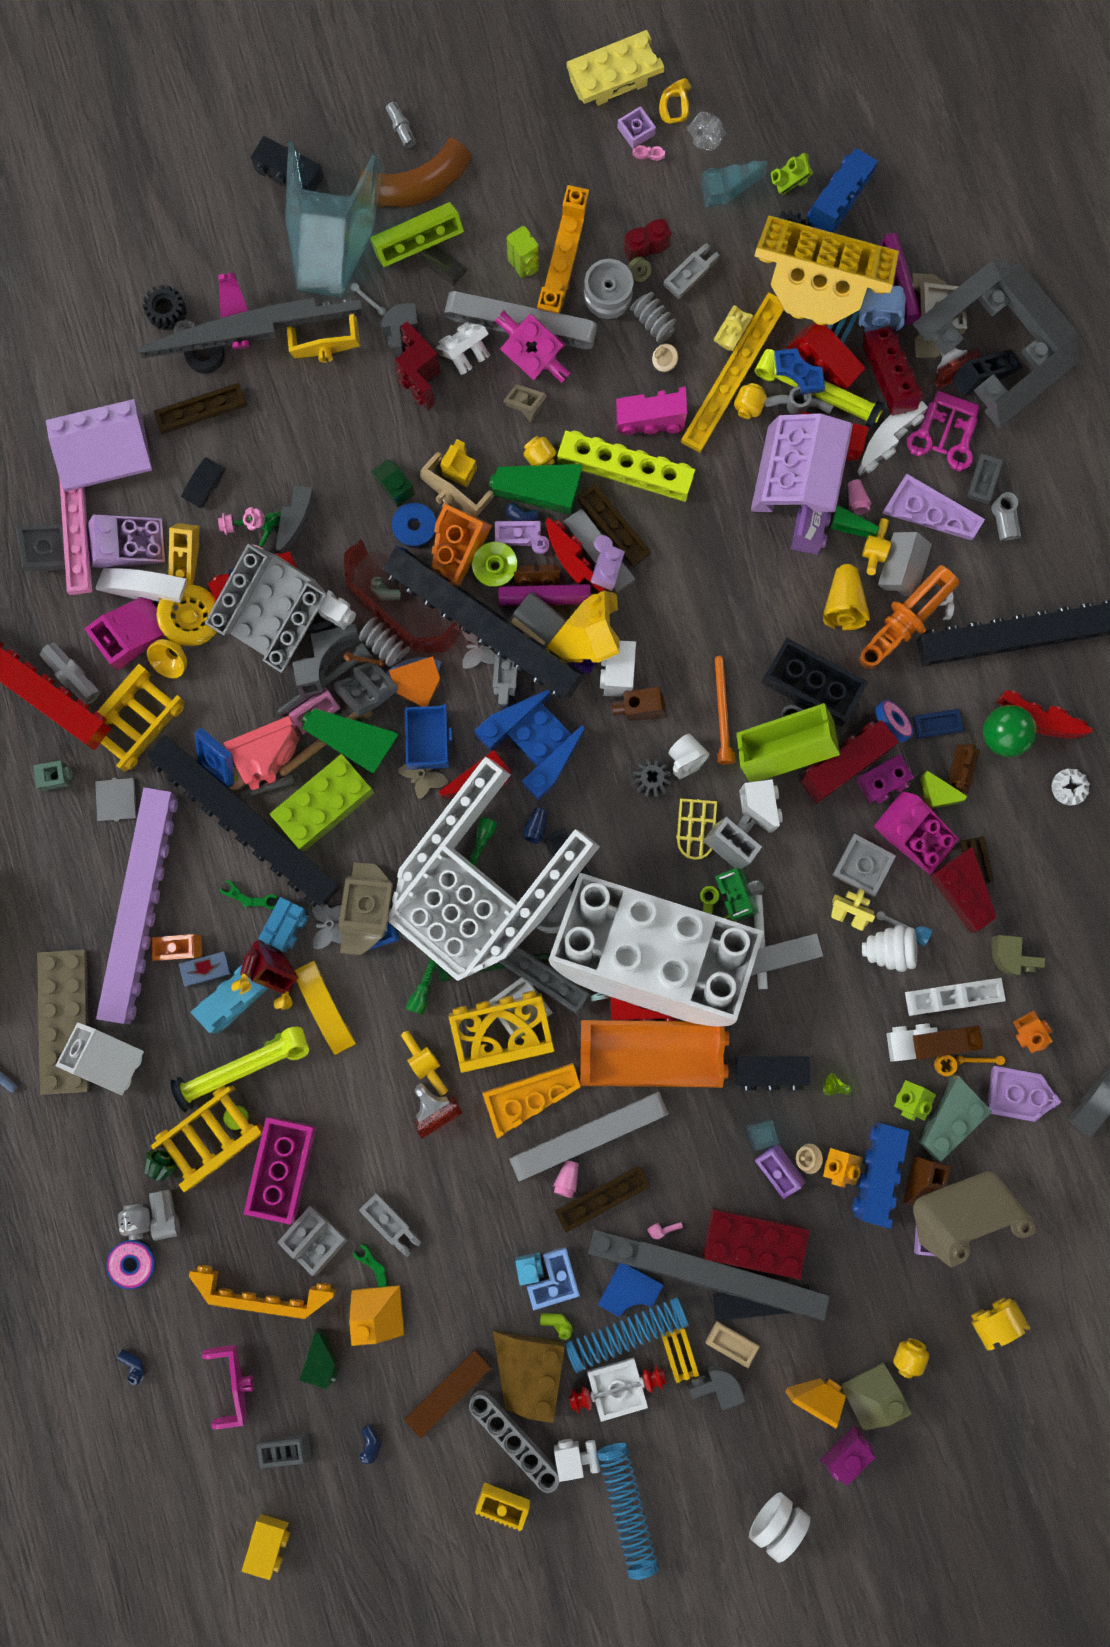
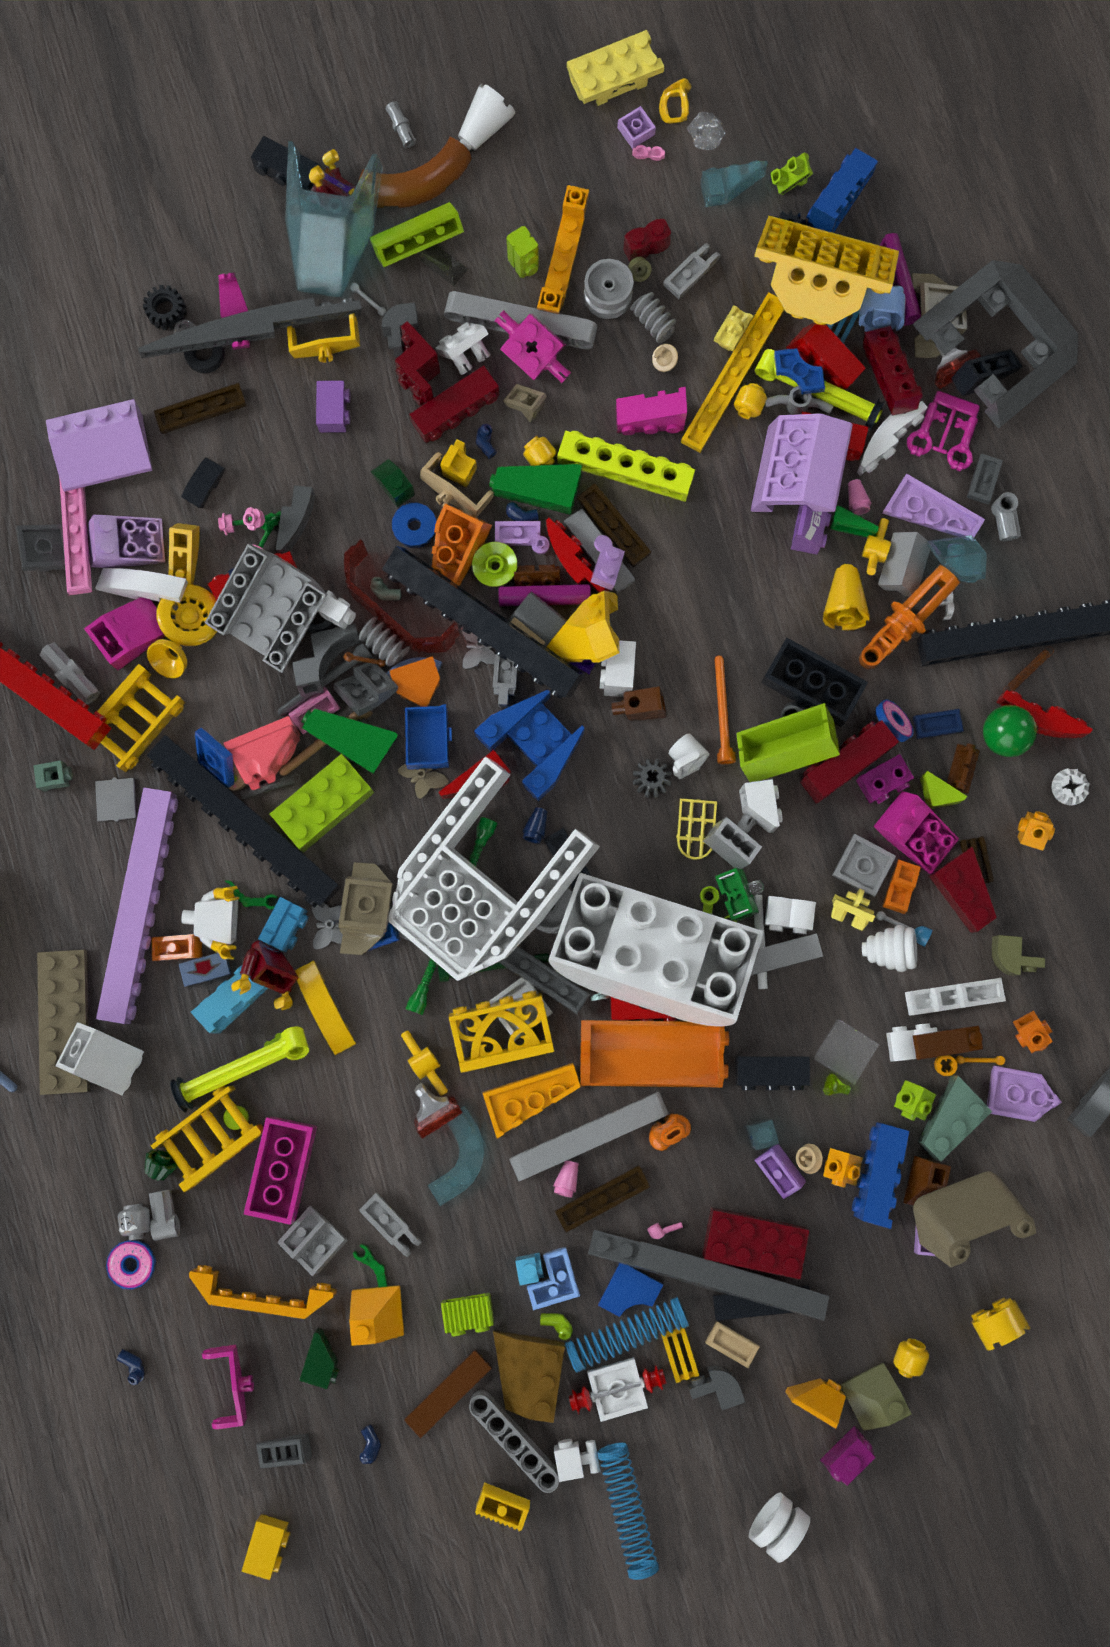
none -> white torso [182,886,239,959]
none -> torso [308,149,364,216]
none -> medium lavender brick [316,381,350,433]
none -> dark red brick [409,365,500,444]
none -> clear light blue plate [428,1106,484,1206]
none -> lime brick [441,1293,494,1336]
none -> white cone [458,84,515,151]
none -> dark blue arm [476,424,497,459]
none -> orange piece [649,1114,691,1151]
none -> white brick [764,896,816,935]
none -> clear tile [813,1019,879,1085]
none -> orange slope [882,859,921,914]
none -> clear light blue slope [927,535,987,583]
none -> dark orange piece [1003,647,1054,691]
none -> light orange brick [1017,811,1055,851]

